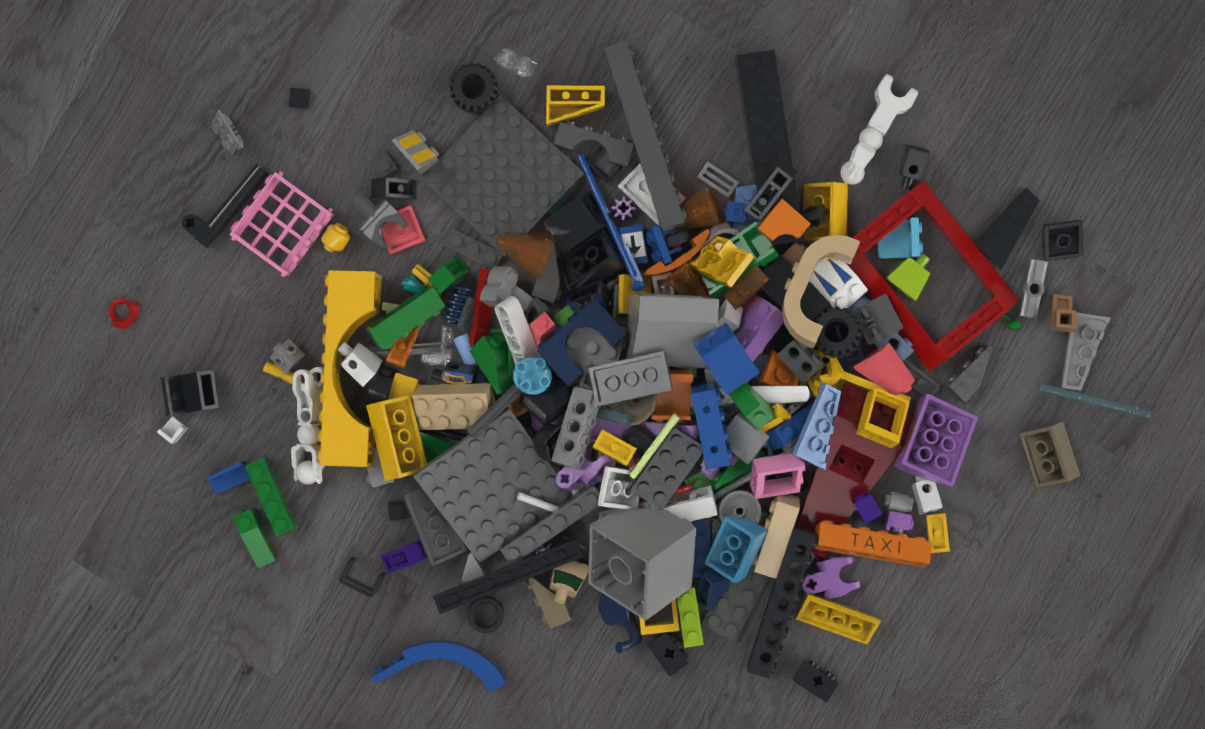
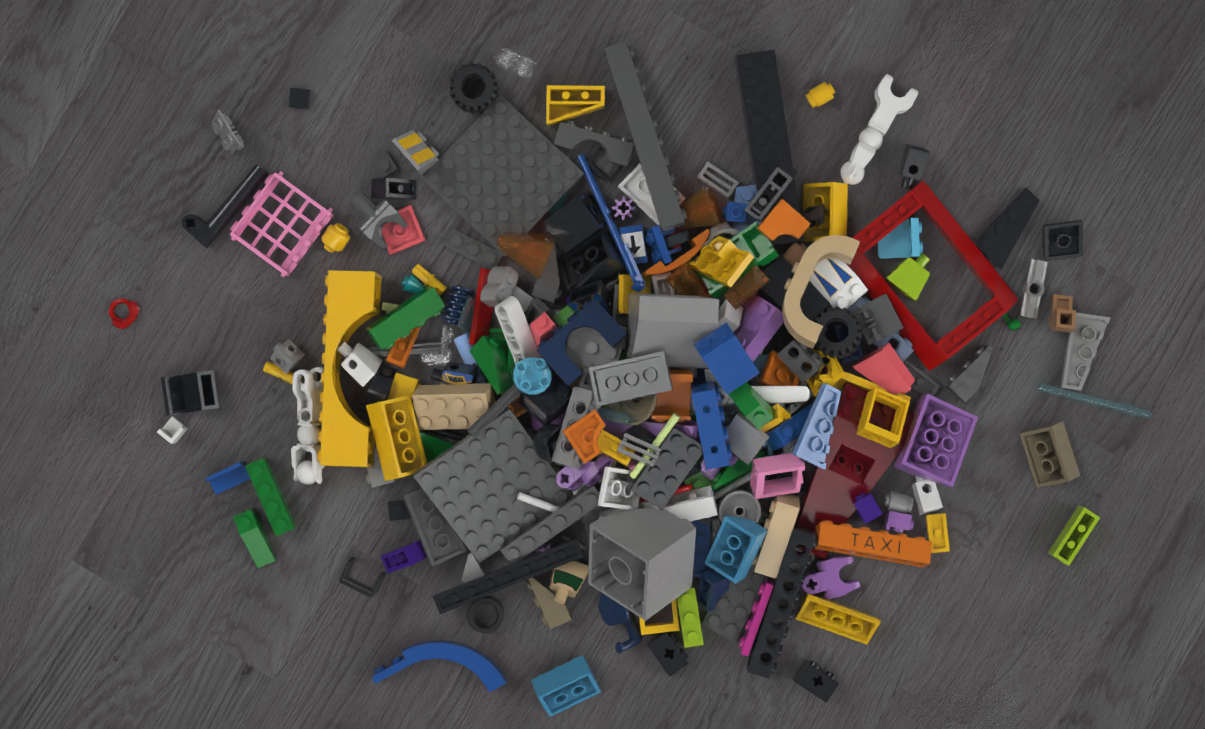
green arch [428,256,470,294] -> none
none -> dark azure slope [531,655,601,717]
none -> orange tile [562,409,606,464]
none -> light grey tile [617,433,661,467]
none -> dark pink plate [738,579,774,657]
none -> yellow brick [805,82,835,108]
none -> lime brick [1048,505,1100,566]

